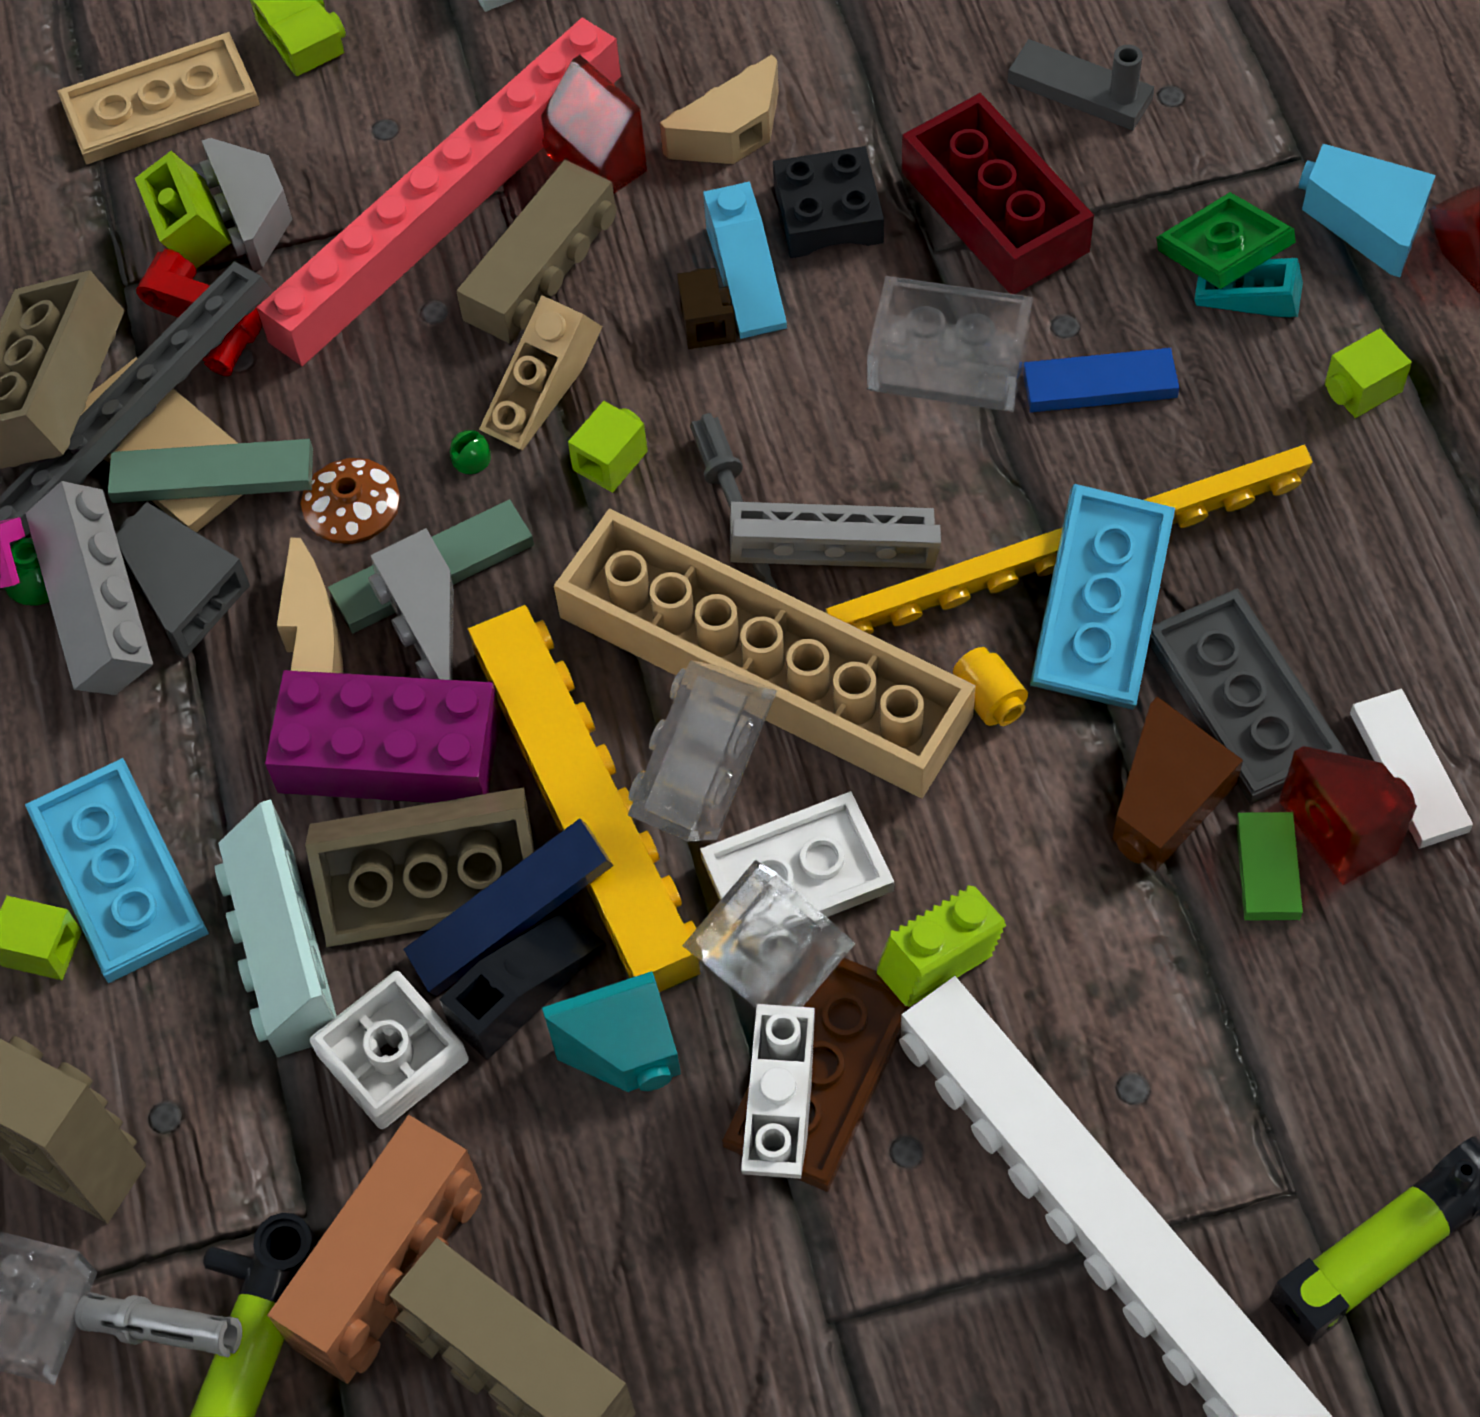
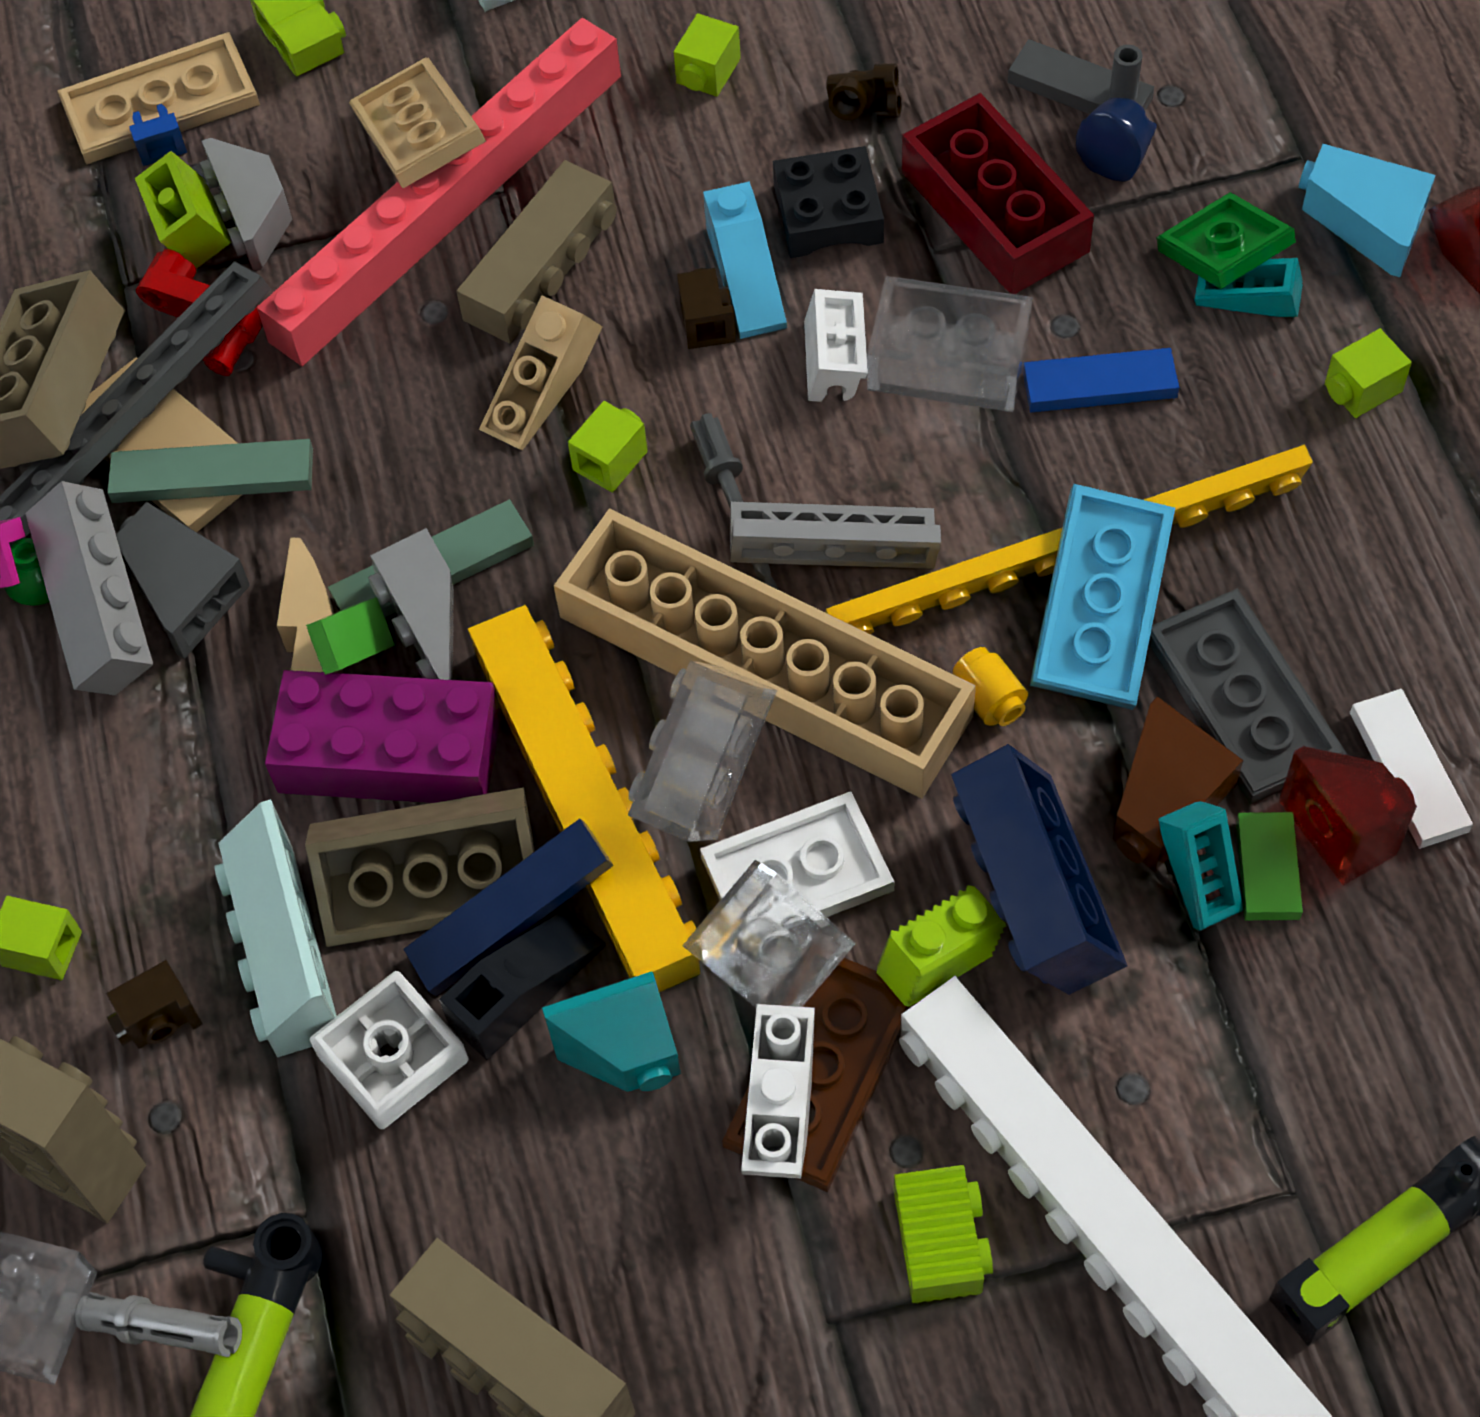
medium azure tile [25,758,209,984] -> none
nougat brick [267,1115,482,1384] -> none
dark orange dish [300,458,401,544] -> none
green hinge [450,430,491,474] -> none
slope [541,55,647,194] -> none
tan slope [660,54,779,164] -> none
none -> dark brown brick [106,960,203,1049]
none -> blue tile [129,104,188,166]
none -> bright green tile [306,597,395,675]
none -> tan tile [349,57,486,188]
none -> lime brick [673,13,741,97]
none -> white hinge [804,289,868,402]
none -> dark brown plate [826,63,902,120]
none -> lime brick [893,1165,993,1304]
none -> dark blue brick [951,744,1128,995]
none -> dark blue hair [1076,98,1157,182]
none -> teal slope [1158,801,1243,930]

